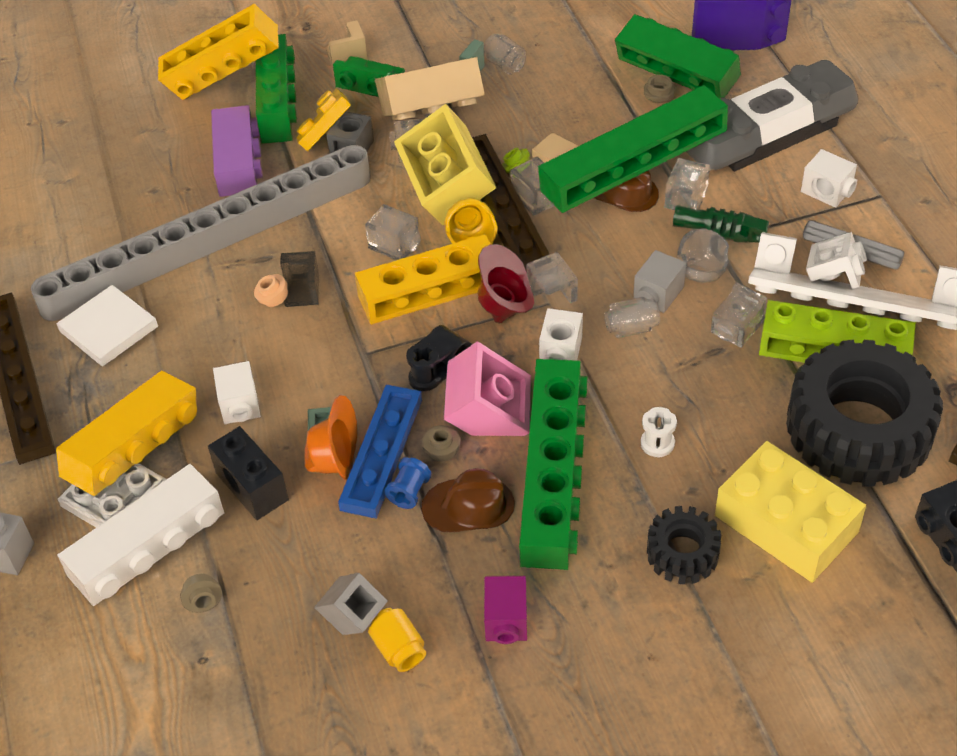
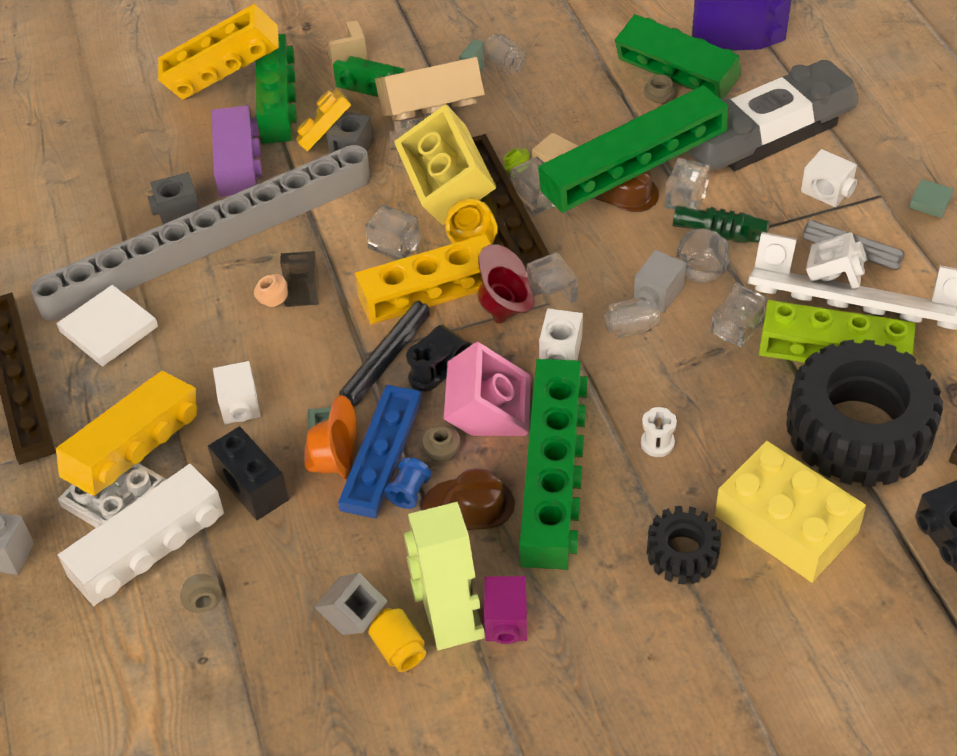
none -> dark grey brick [148,172,200,224]
none -> black axle [339,300,430,407]
none -> yellowish green wedge [403,502,485,651]
none -> sand green tile [909,179,954,218]

